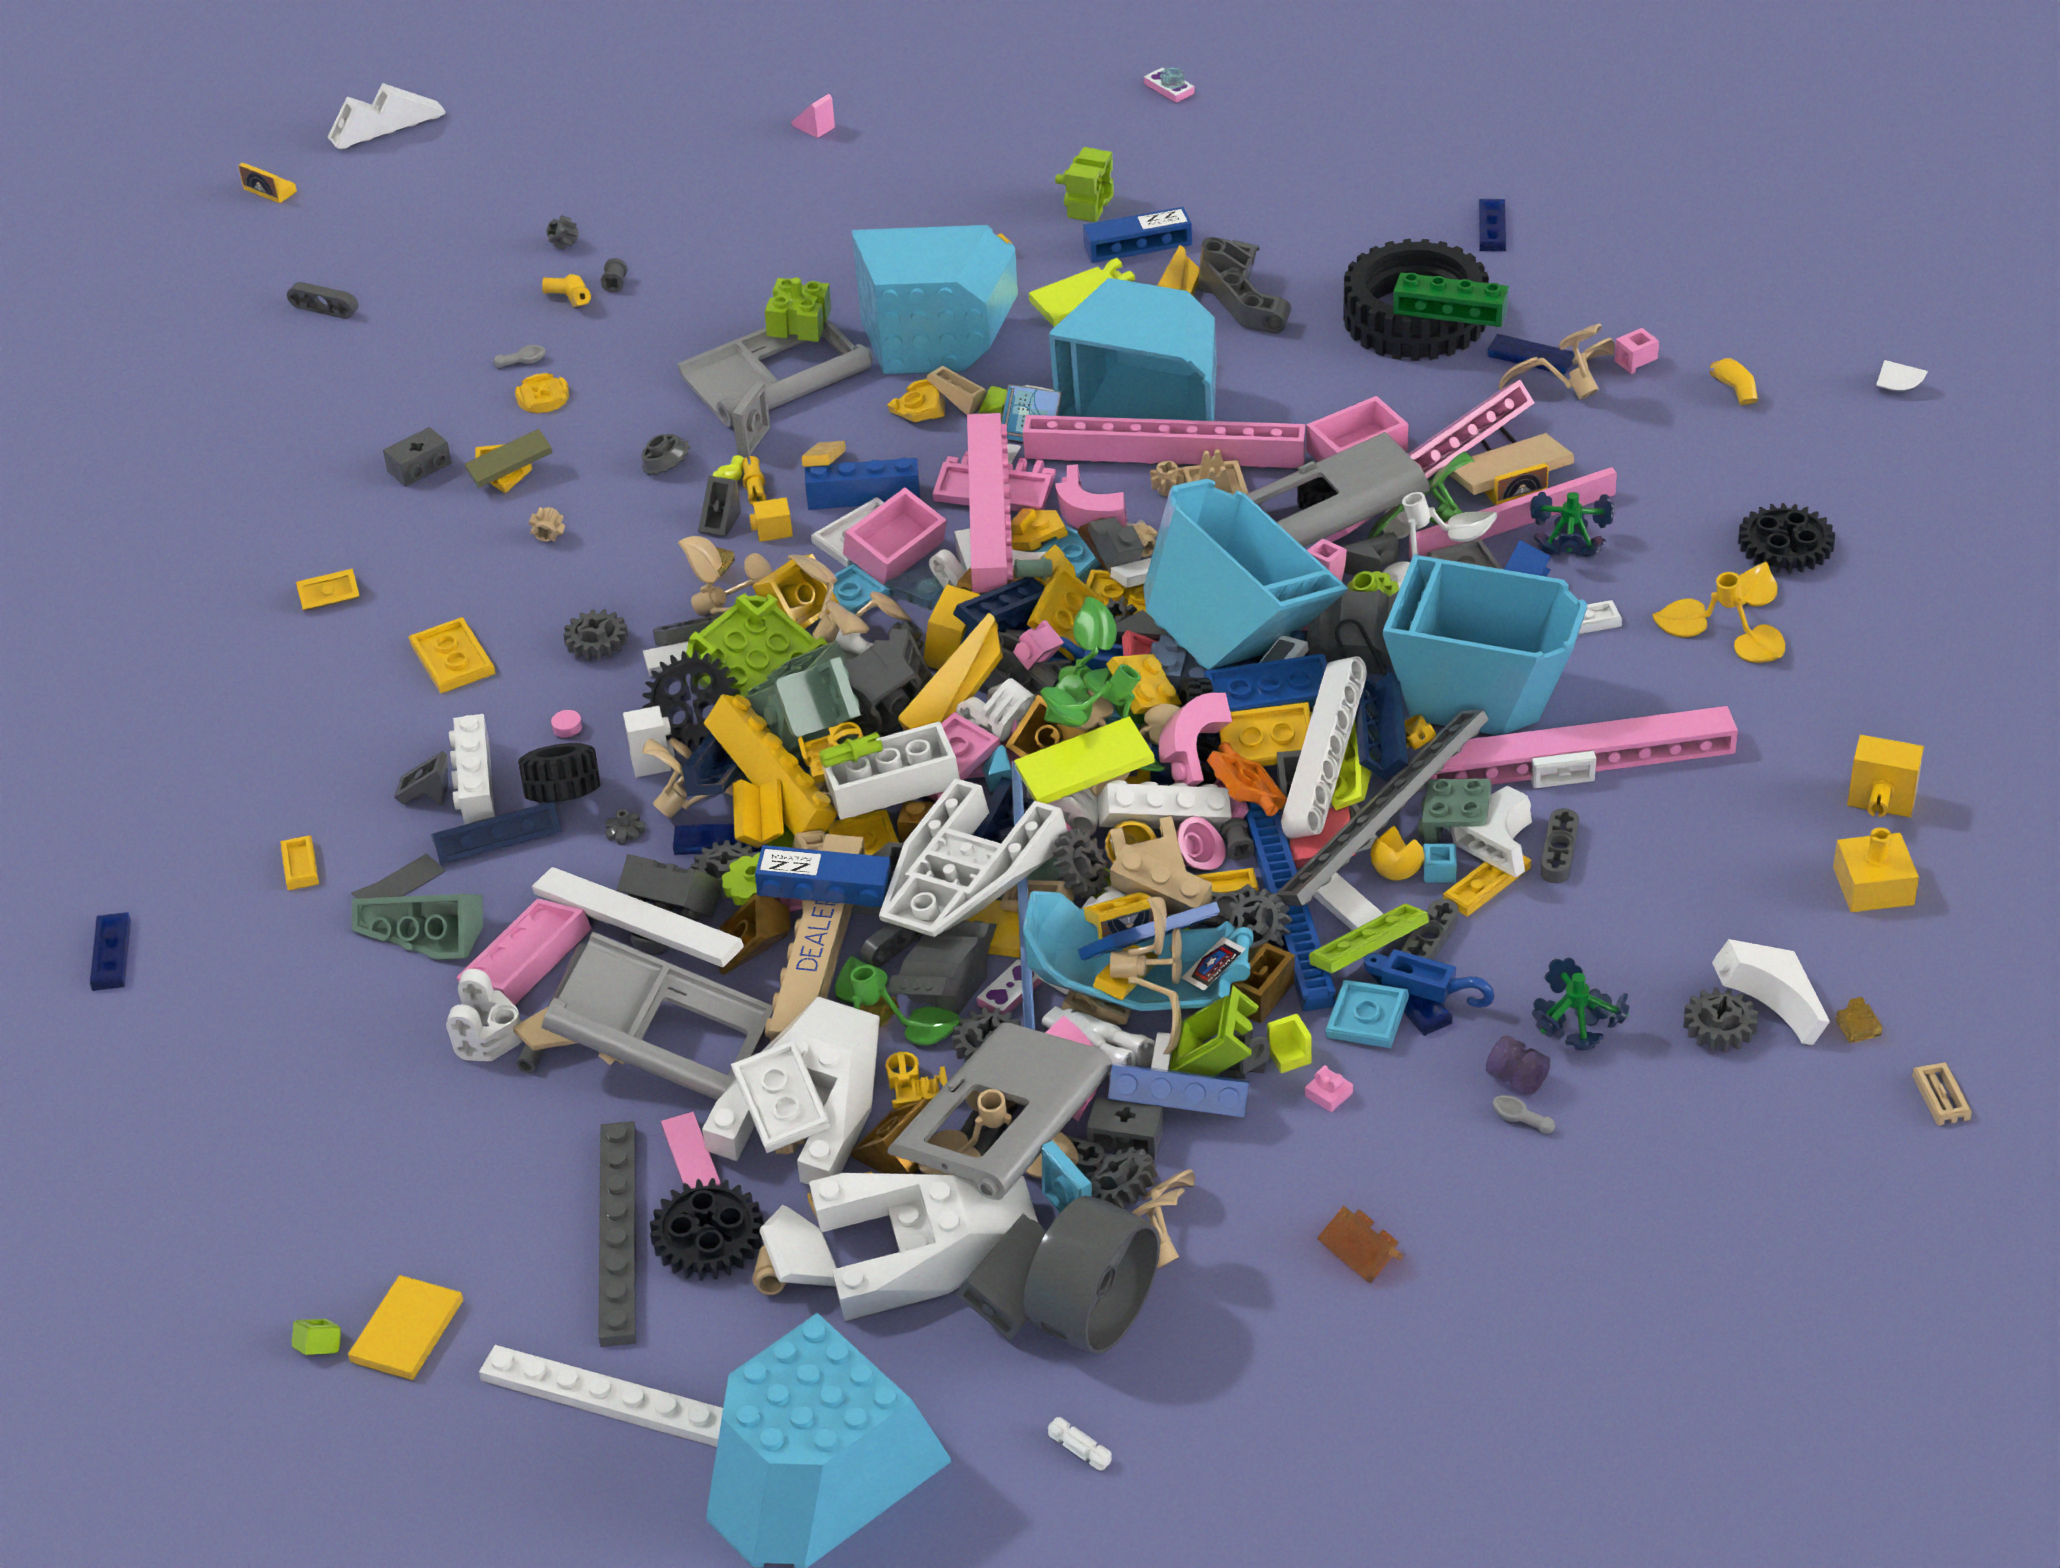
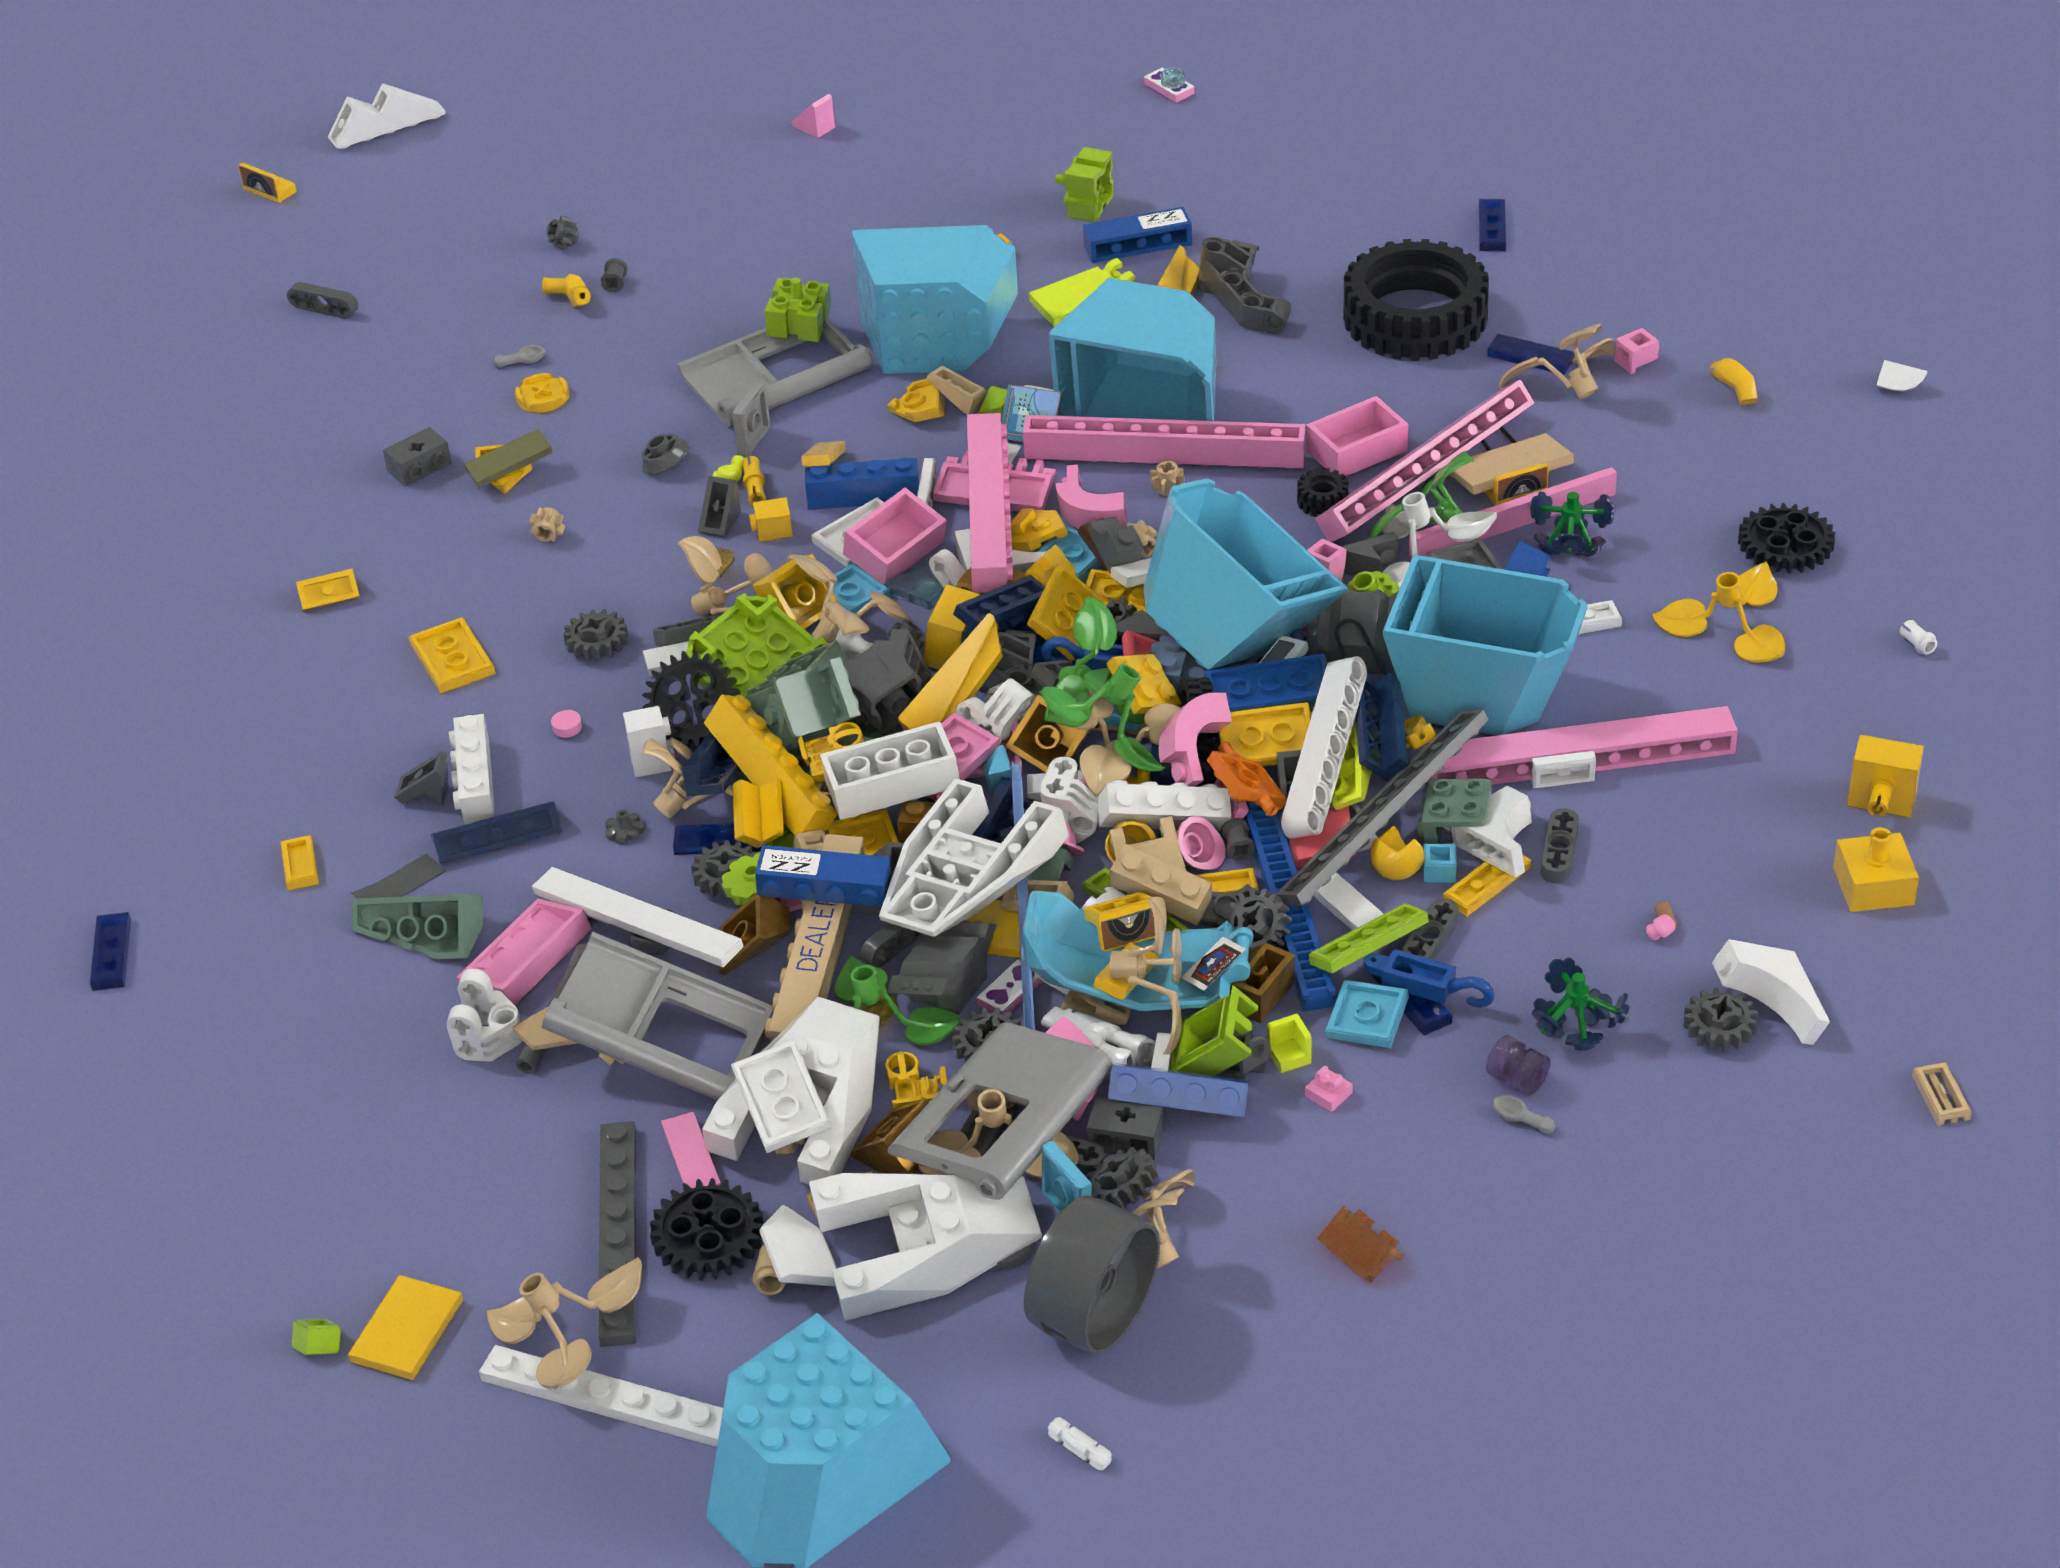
black tyre [518,743,601,803] -> none
dark grey wedge [617,854,723,920] -> none
lime axle [819,732,883,768] -> none
dark grey piece [955,1213,1046,1341] -> none
bright pink brick [1013,620,1064,670] -> none
sand green pin [1014,556,1052,580] -> none
neon yellow tile [1014,716,1155,804] -> none
dark grey gear [1052,828,1110,899] -> none
blue tile [1078,902,1220,961] -> none
tan plate [1183,449,1248,495] -> none
light grey piece [1246,432,1430,547] -> none
green brick [1393,273,1509,327] -> none
clear yellow tile [1836,996,1883,1043] -> none
none -> tan plant [487,1257,642,1389]
none -> white tile [917,458,937,508]
none -> bright pink arm [1646,901,1677,941]
none -> white pin [1899,620,1937,655]

